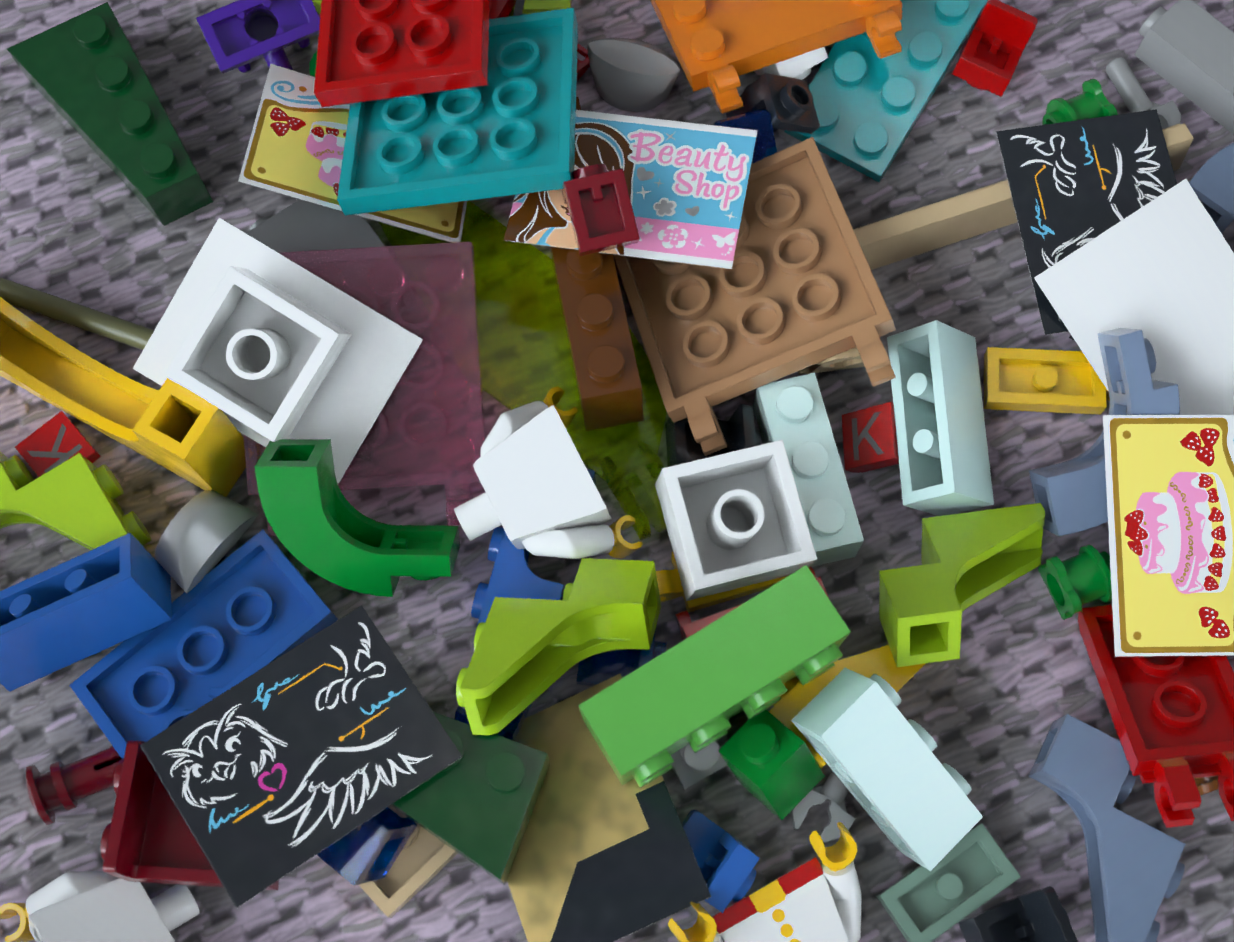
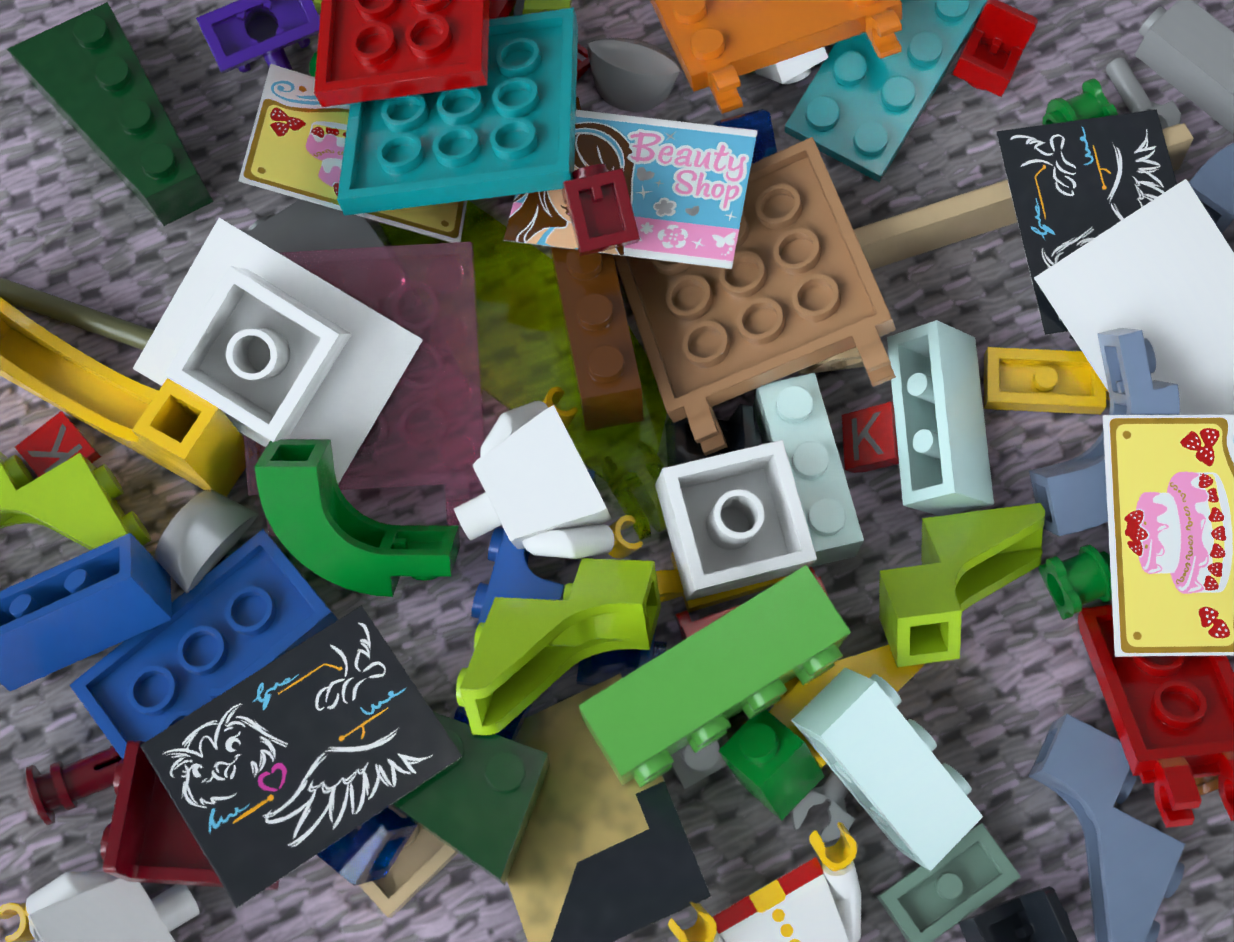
blue bracket [682,810,760,913] -> none
black bracket [726,73,820,134] -> none

